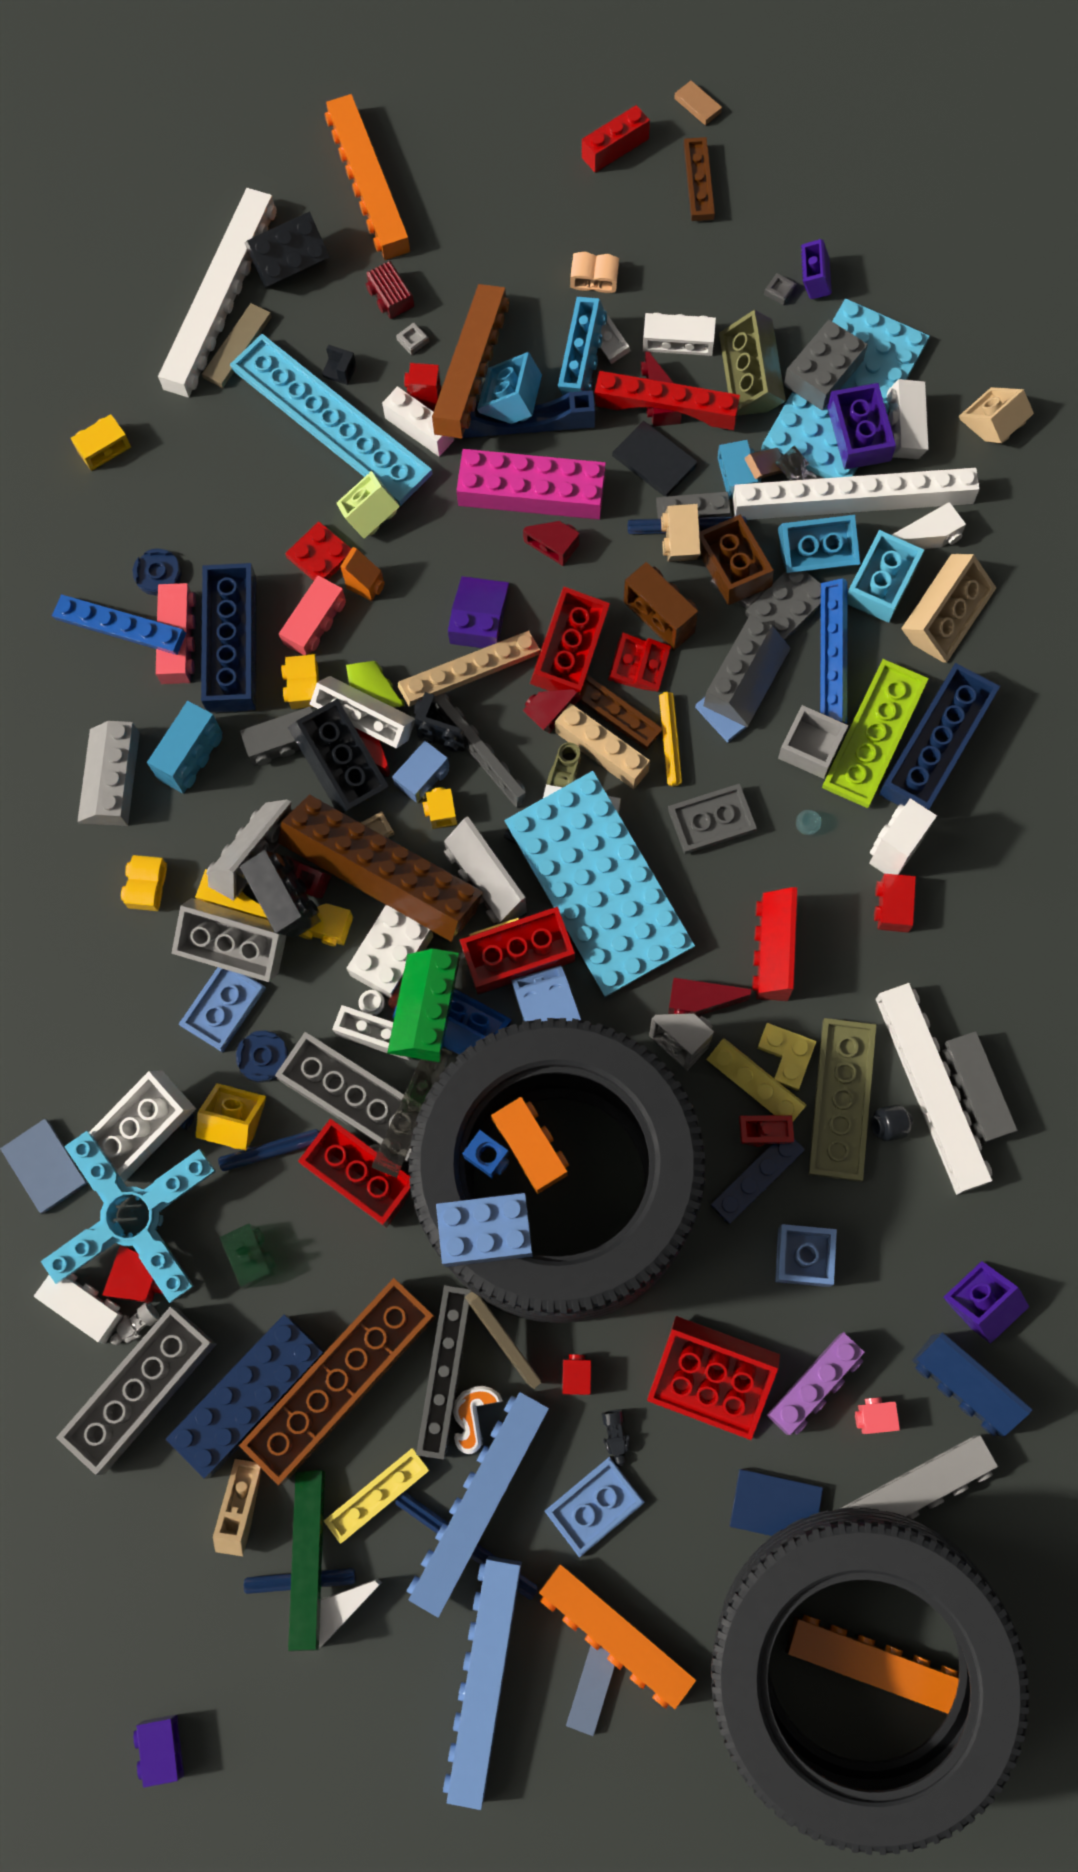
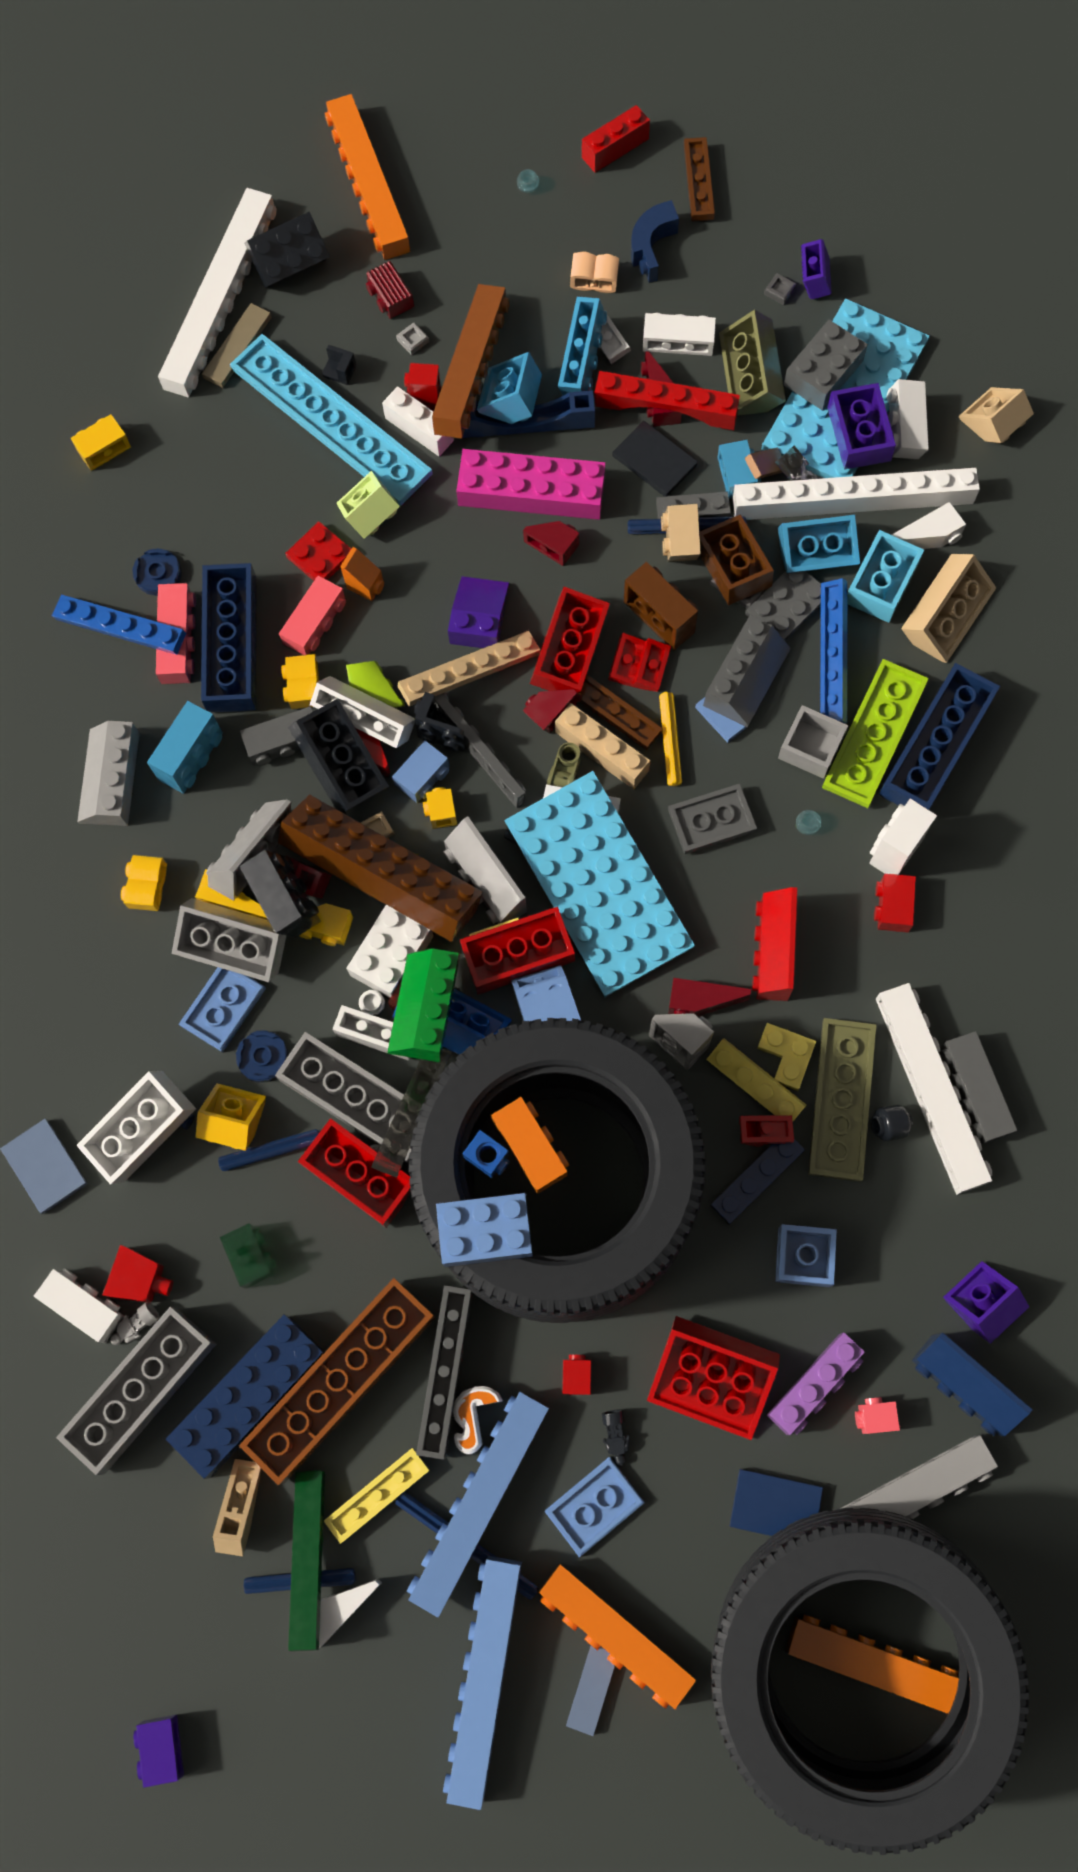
medium azure piece [41,1131,216,1303] -> none
dark tan tile [464,1291,541,1389] -> none
medium nougat tile [674,81,722,126] -> none
none -> clear light blue plate [517,169,539,193]
none -> dark blue arch [631,200,679,283]

